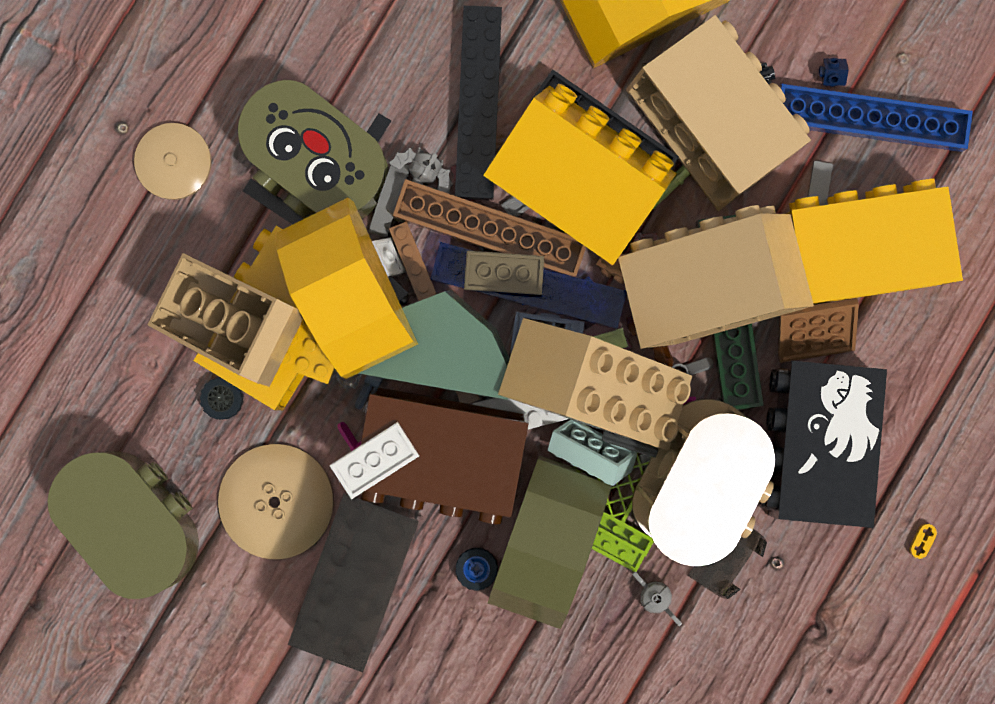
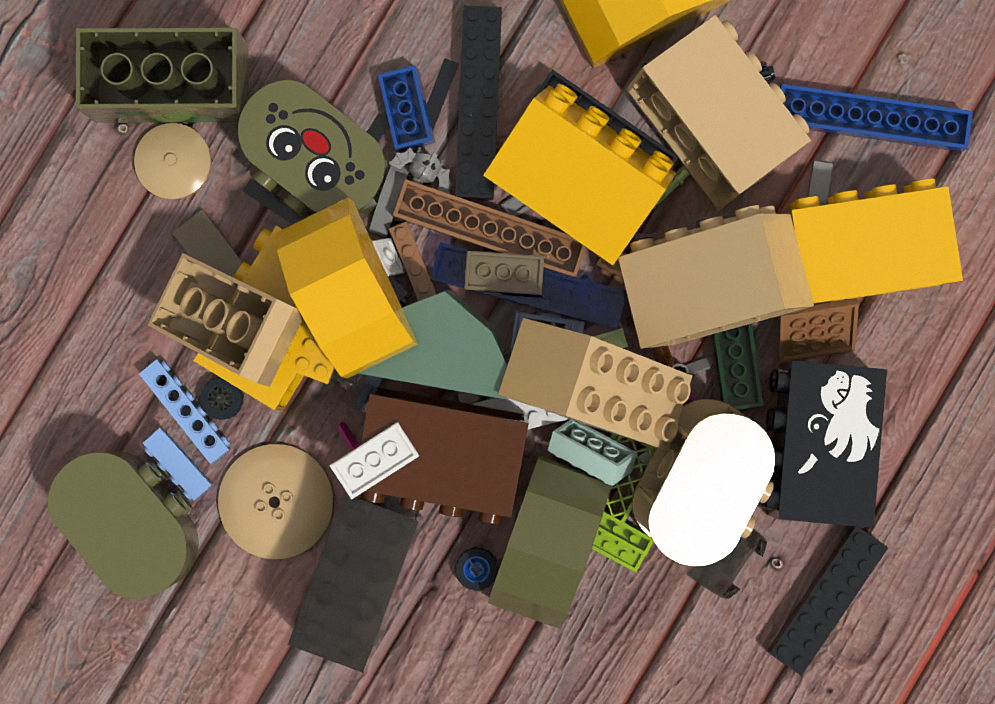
dark grey axle [602,431,659,458] -> none
light grey helmet [632,572,682,626] -> none
dark blue brick [818,58,849,86] -> none
yellow beam [909,524,937,559] -> none
none -> olive brick [76,28,249,123]
none -> light blue brick [139,359,231,464]
none -> light blue brick [143,428,214,500]
none -> dark tan tile [172,210,243,277]
none -> blue brick [378,65,436,152]
none -> black sticker [427,59,459,130]
none -> black brick [767,526,889,676]

